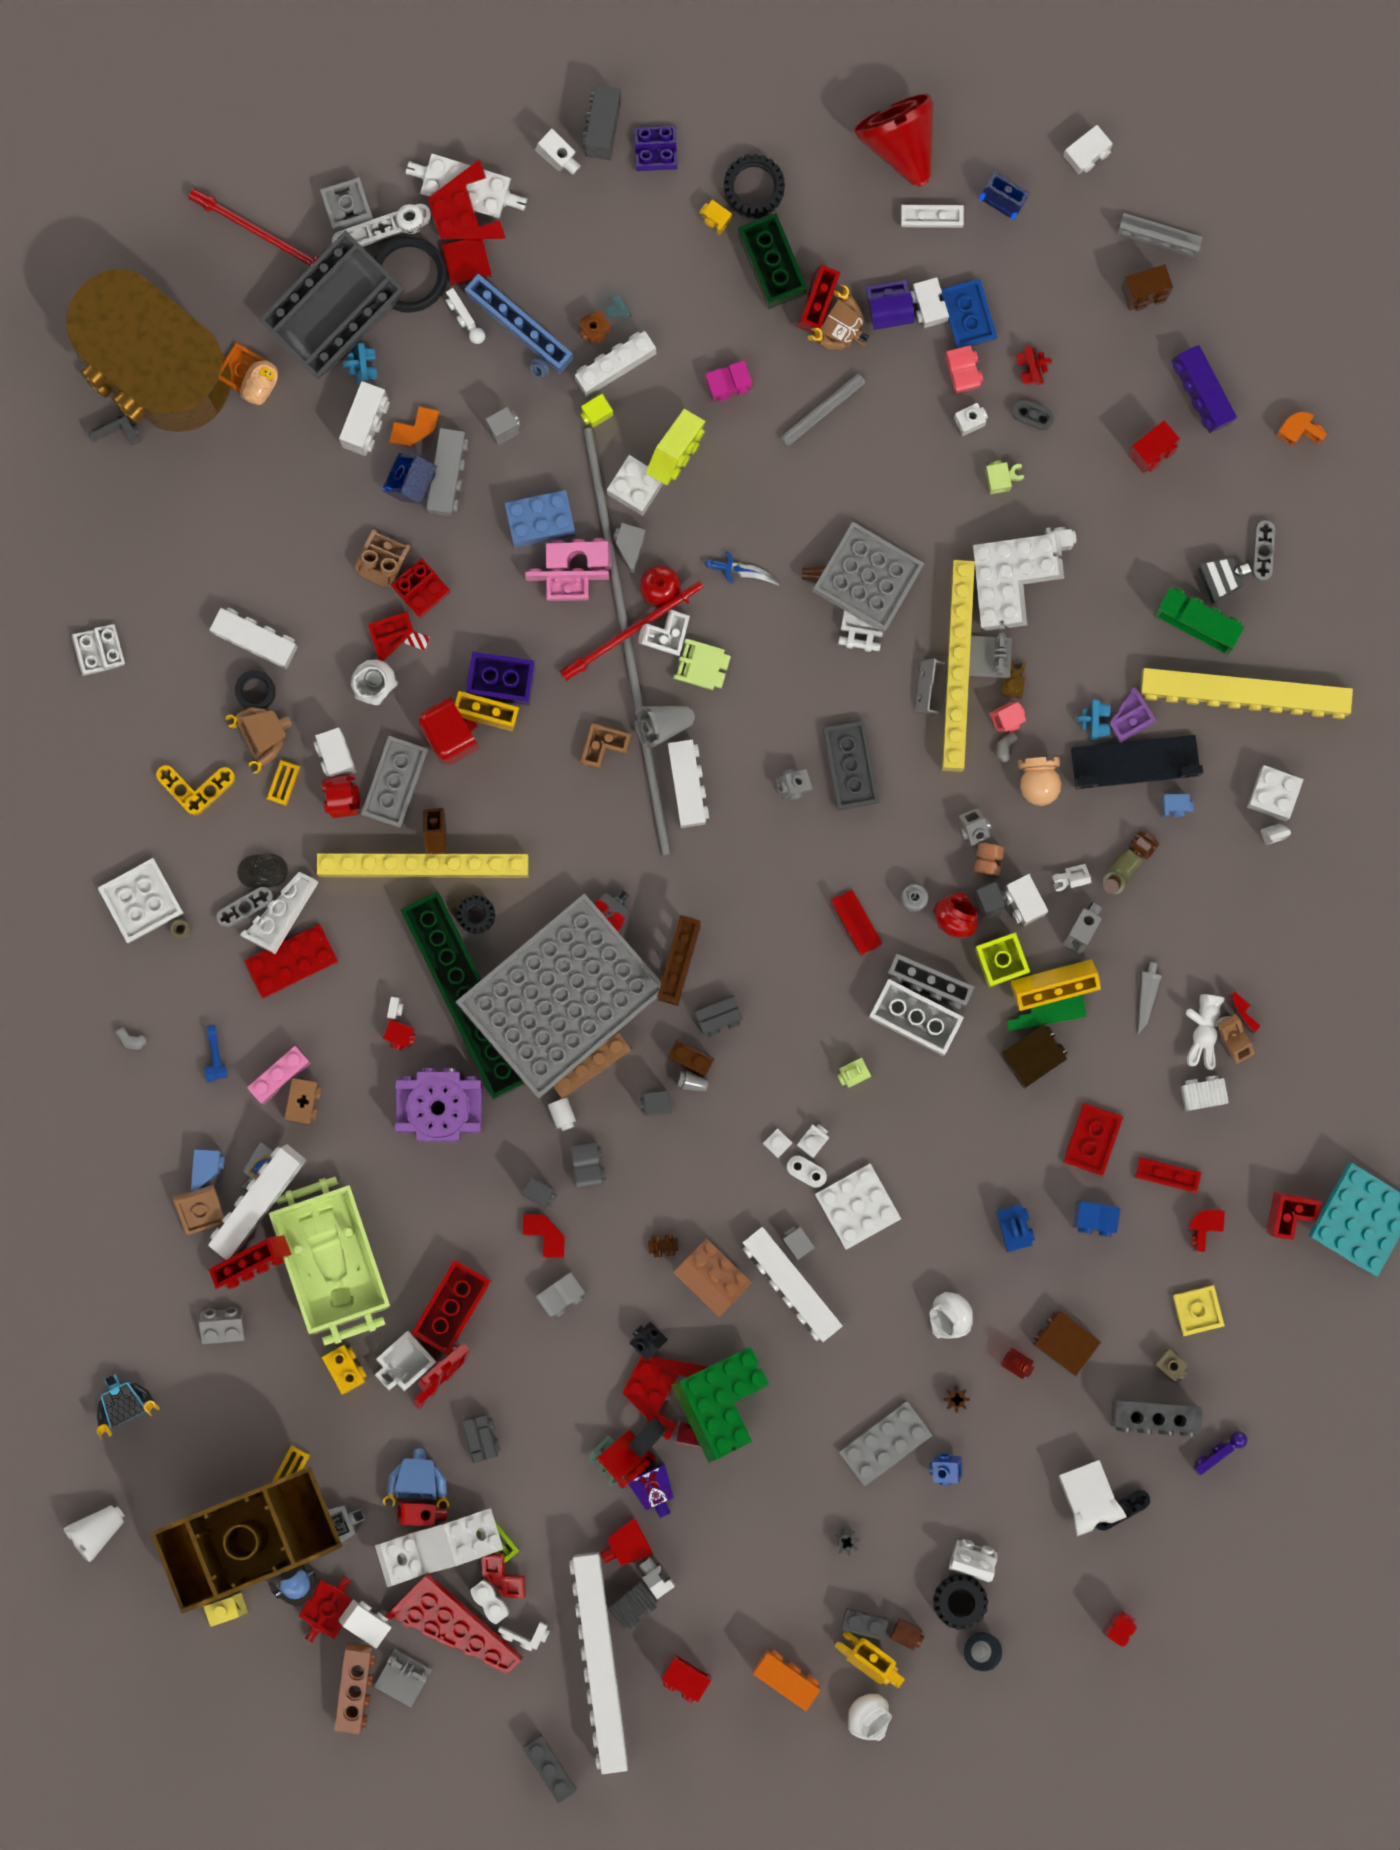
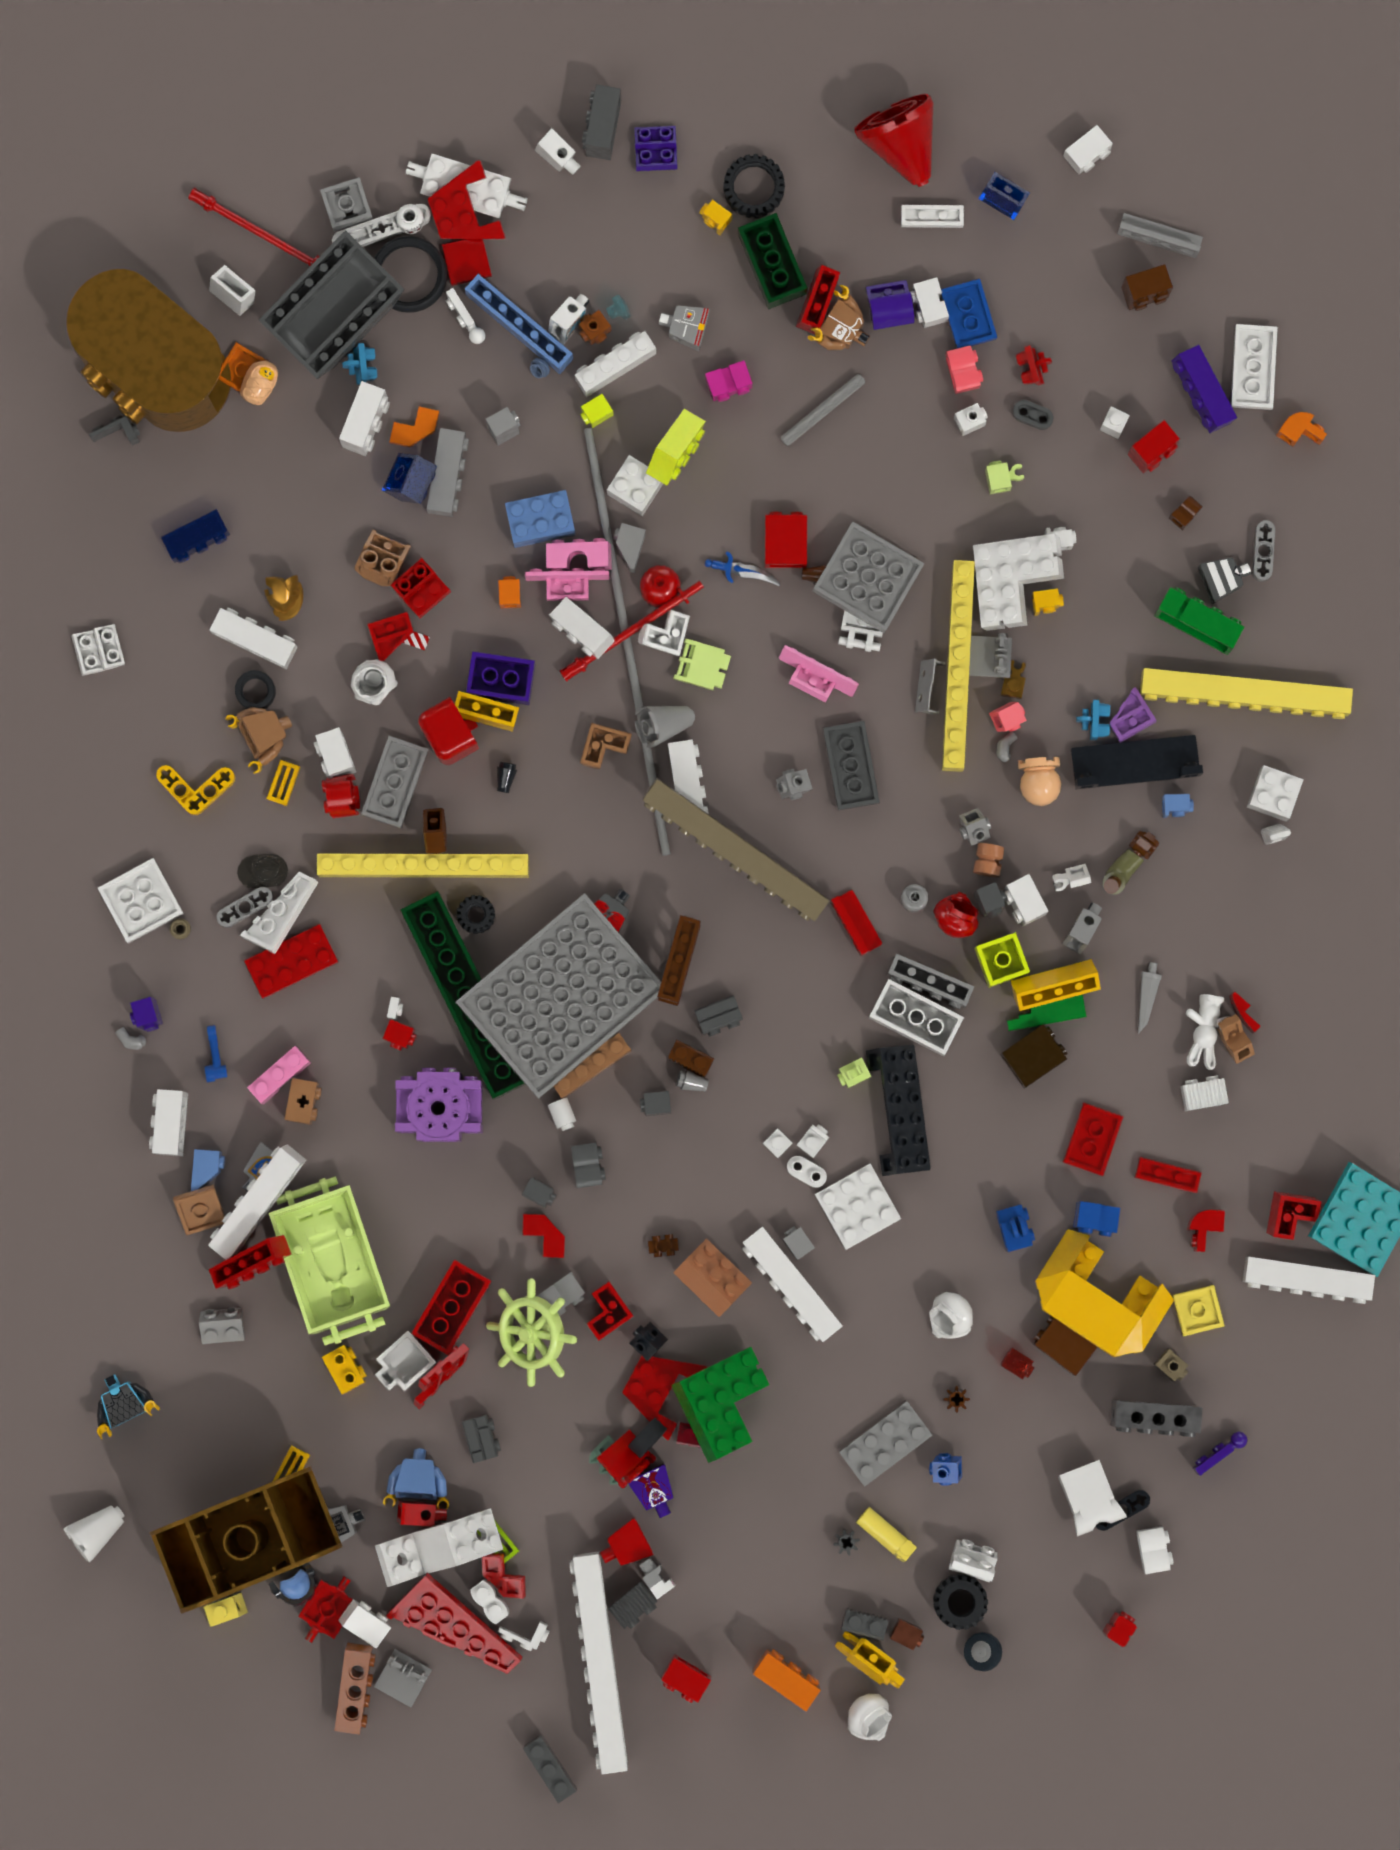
none -> dark purple brick [130,997,163,1032]
none -> white brick [149,1089,188,1156]
none -> clear blue brick [161,509,230,563]
none -> white piece [209,265,255,316]
none -> pearl gold helmet [264,575,303,621]
none -> yellowish green piece [486,1278,577,1387]
none -> black cone [497,762,517,793]
none -> orange brick [498,576,521,609]
none -> white torso [548,294,589,345]
none -> white brick [549,597,615,659]
none -> red brick [586,1281,634,1341]
none -> dark tan brick [642,778,829,921]
none -> light grey torso [659,306,710,351]
none -> red brick [765,511,807,568]
none -> bright pink bracket [779,645,859,703]
none -> light yellow piece [856,1507,917,1562]
none -> black bracket [866,1045,931,1176]
none -> yellow brick [1031,589,1064,616]
none -> yellow slope [1035,1229,1174,1357]
none -> white brick [1100,407,1130,439]
none -> white brick [1136,1526,1173,1574]
none -> reddish brown leg [1169,496,1203,531]
none -> white plate [1231,324,1278,410]
none -> white brick [1242,1257,1375,1304]

